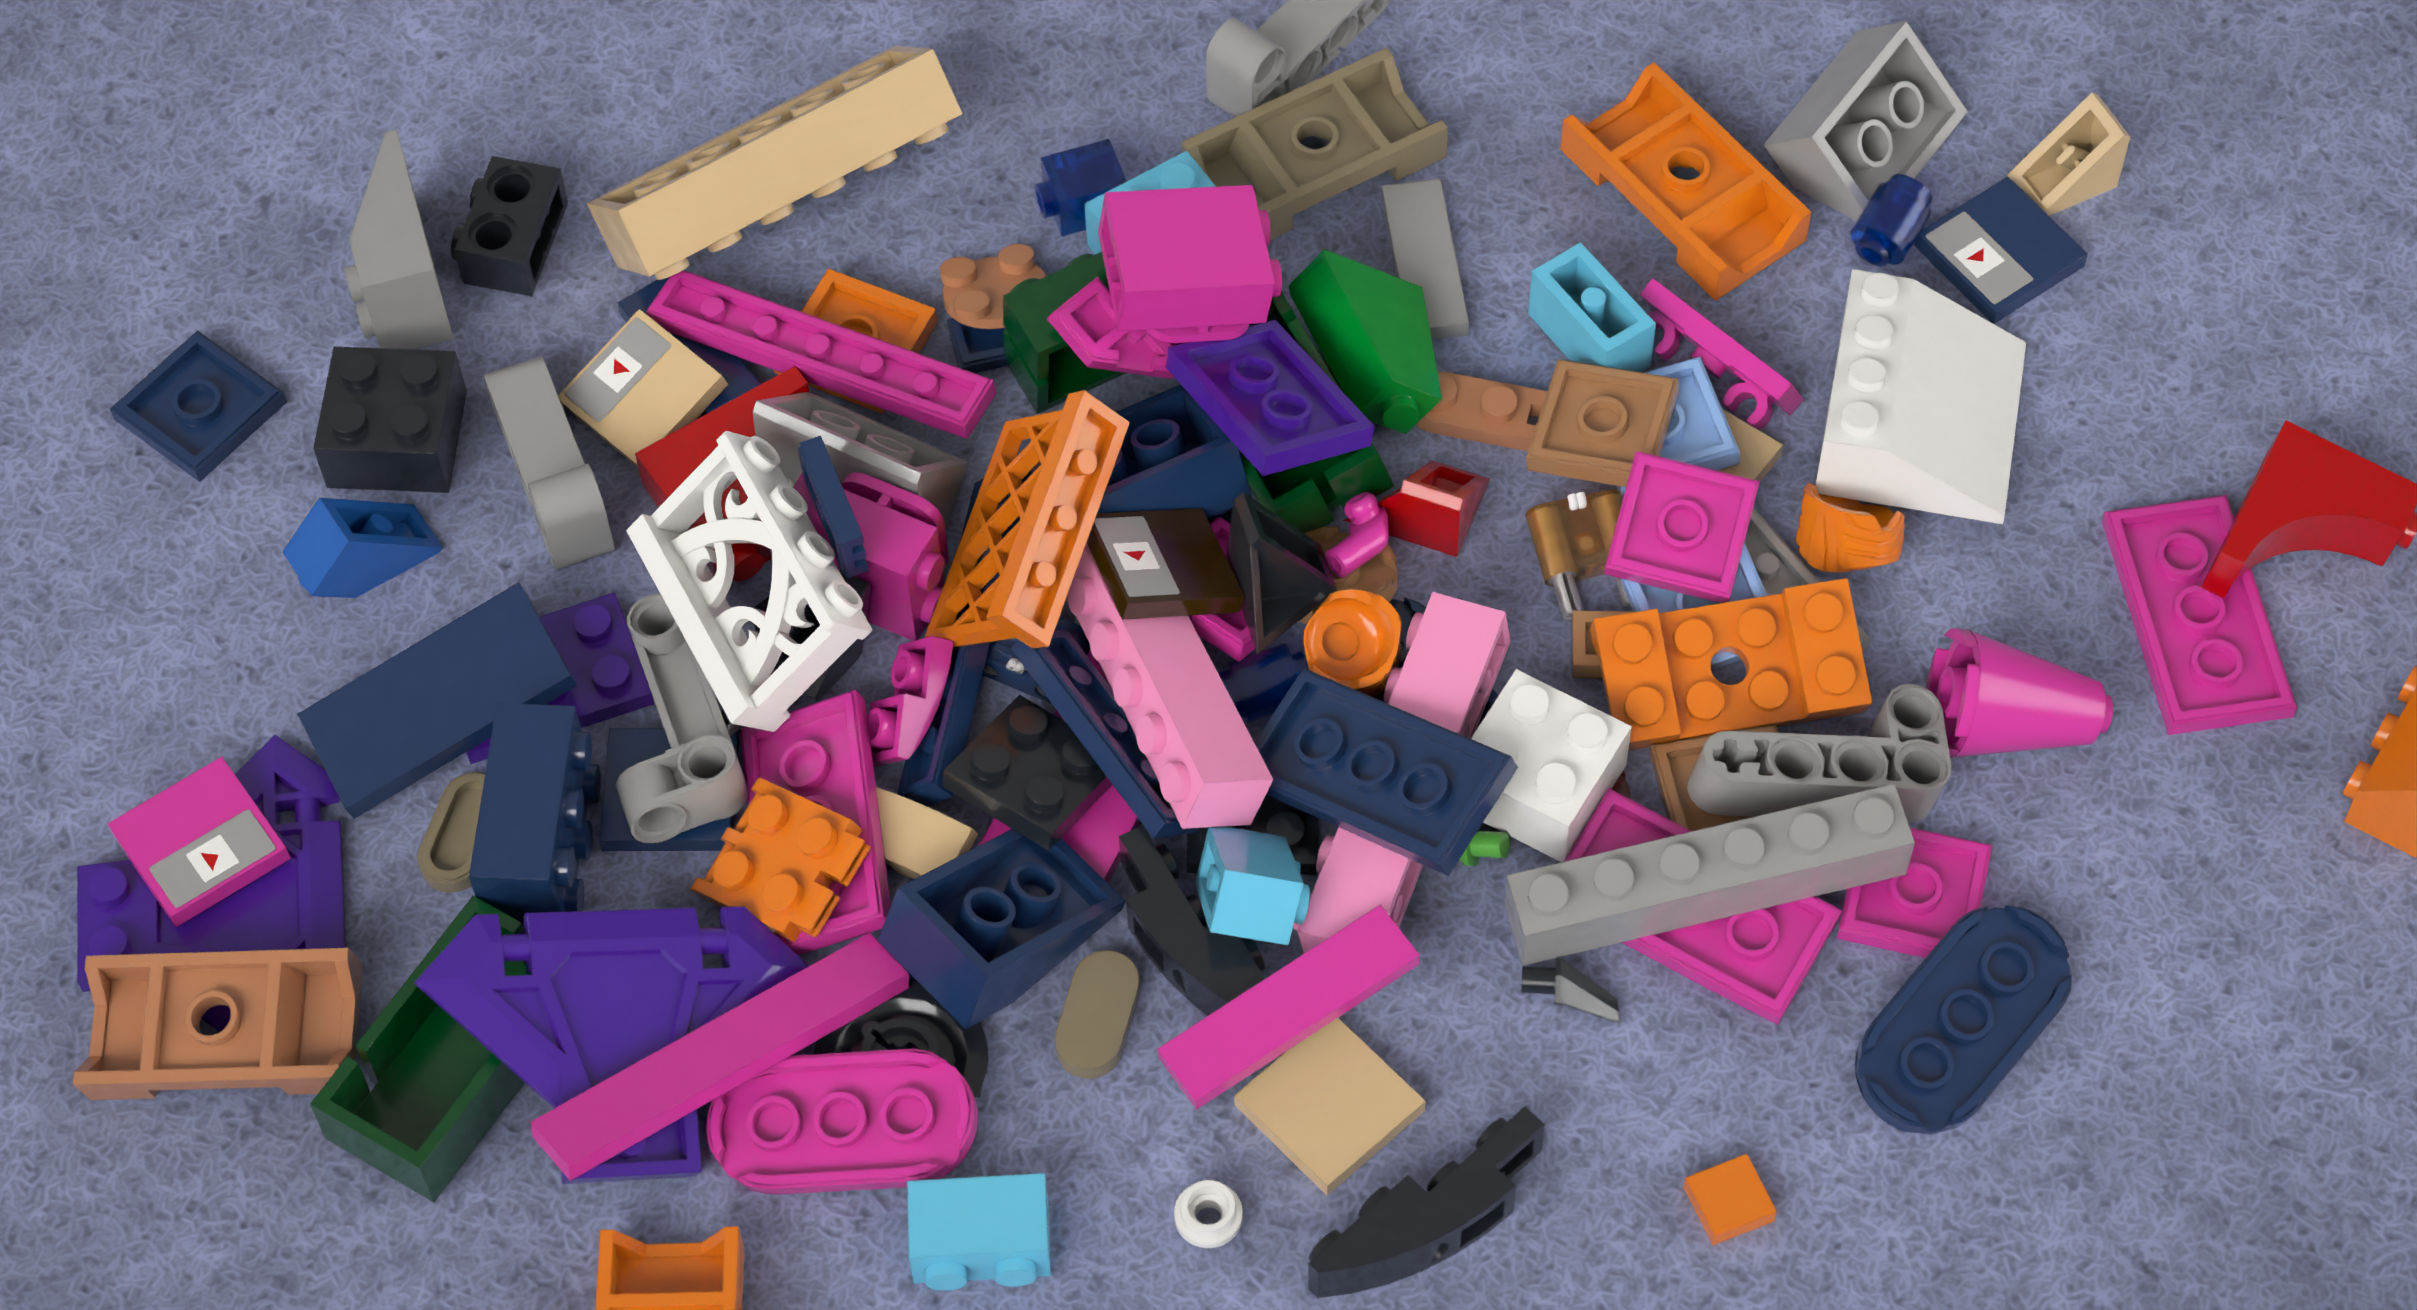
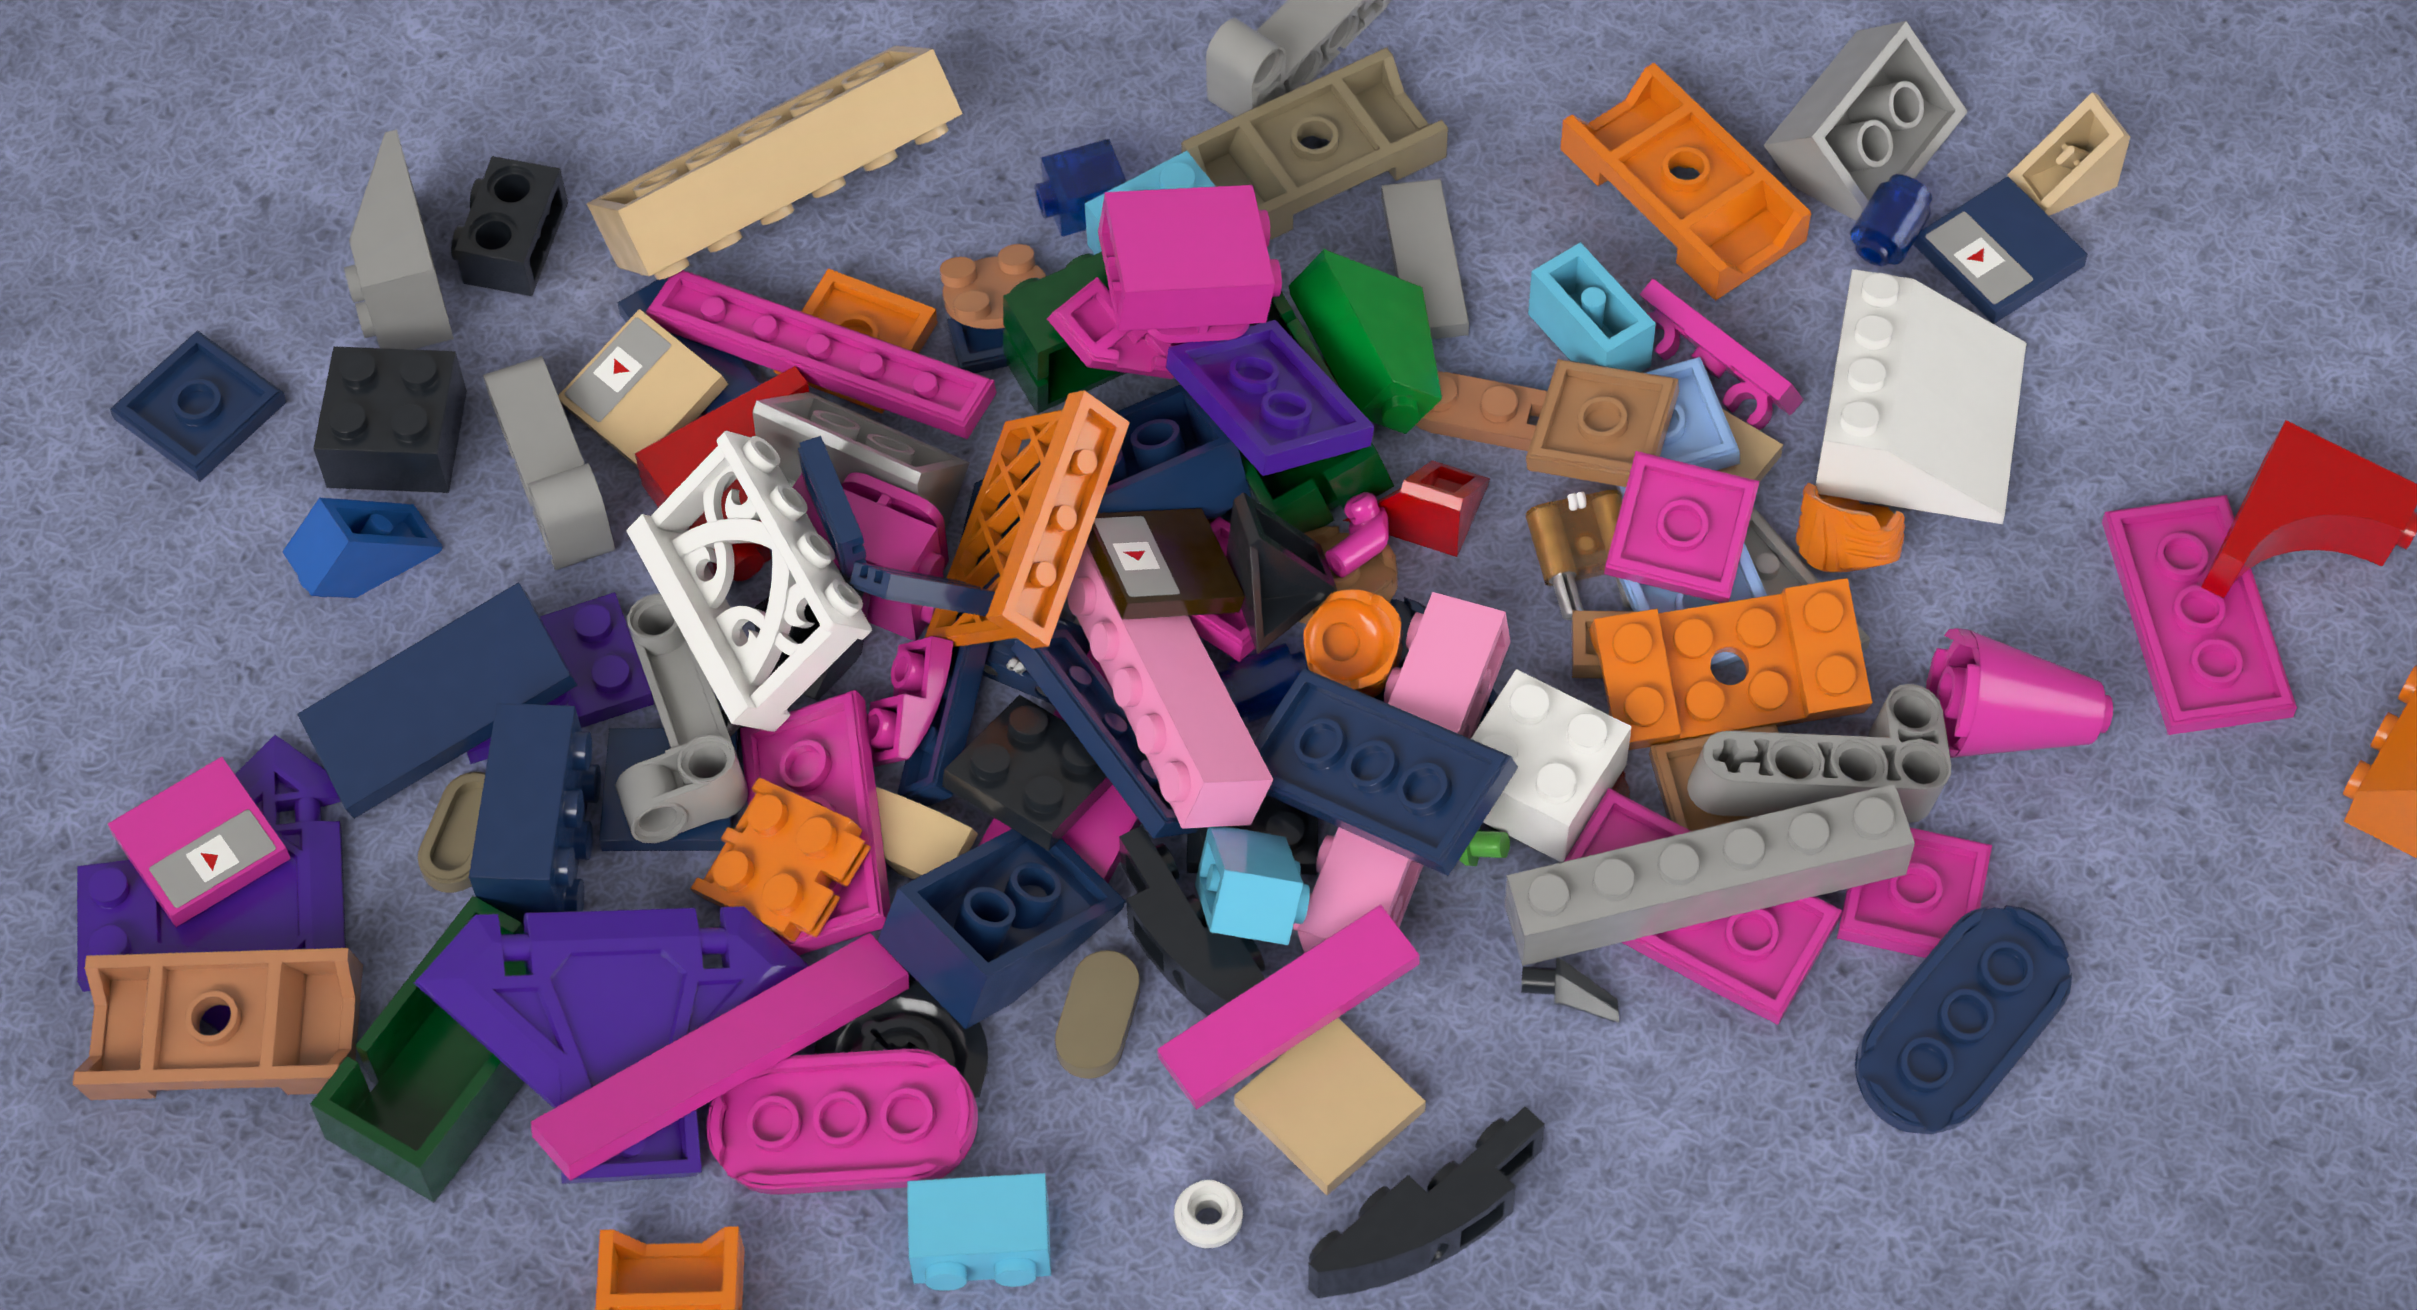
orange tile [1683,1154,1777,1245] -> none
none -> dark blue tile [850,562,995,616]

